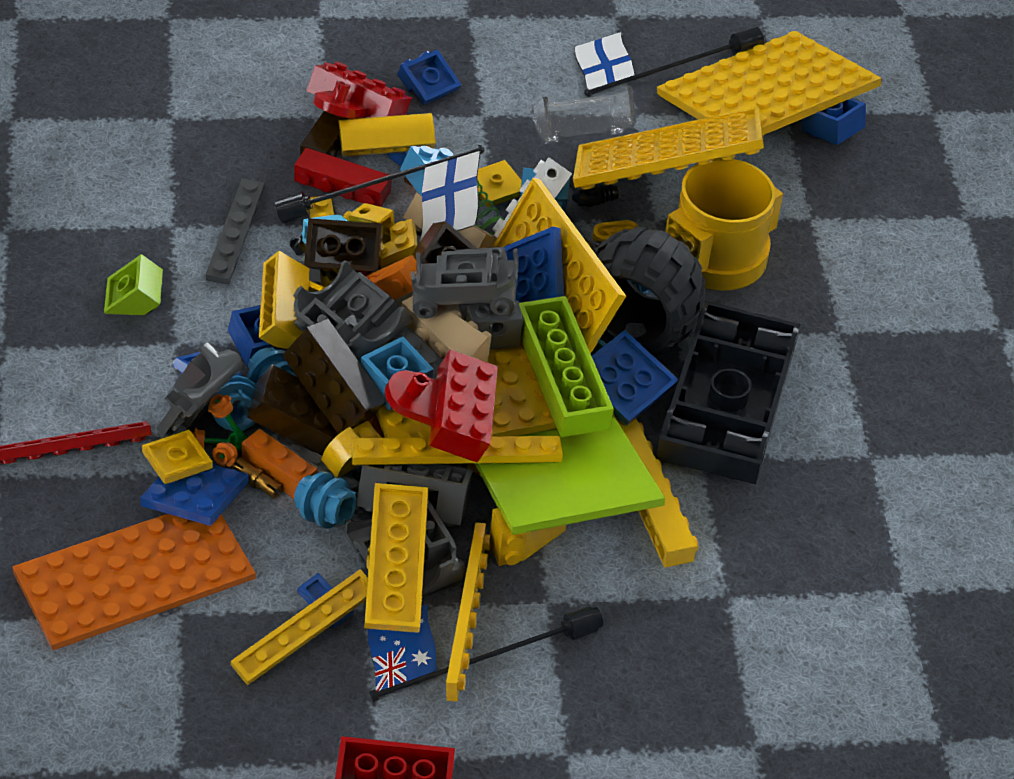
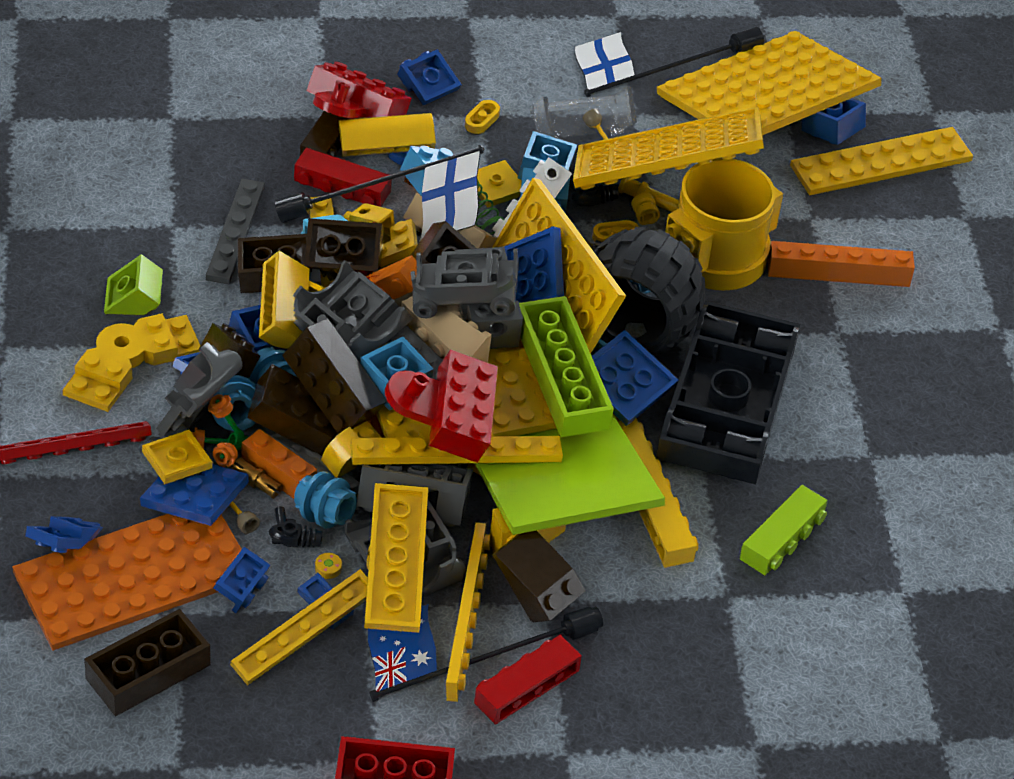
none -> blue plate [25,516,103,553]
none -> yellow plate [63,313,200,412]
none -> dark brown brick [84,609,211,717]
none -> dark brown brick [199,323,261,379]
none -> blue bracket [213,547,270,613]
none -> dark tan hinge [230,501,260,534]
none -> dark brown slope [238,234,312,293]
none -> black piece [268,506,323,548]
none -> yellow tile [315,553,342,579]
none -> yellow plate [465,100,500,134]
none -> red brick [474,635,582,725]
none -> dark brown slope [492,530,586,623]
none -> dark azure brick [518,131,577,180]
none -> dark tan hinge [582,108,608,140]
none -> yellow pin [618,177,679,212]
none -> yellow wheel [631,192,660,225]
none -> lime brick [740,485,828,575]
none -> orange brick [768,241,915,287]
none -> yellow plate [790,127,973,196]

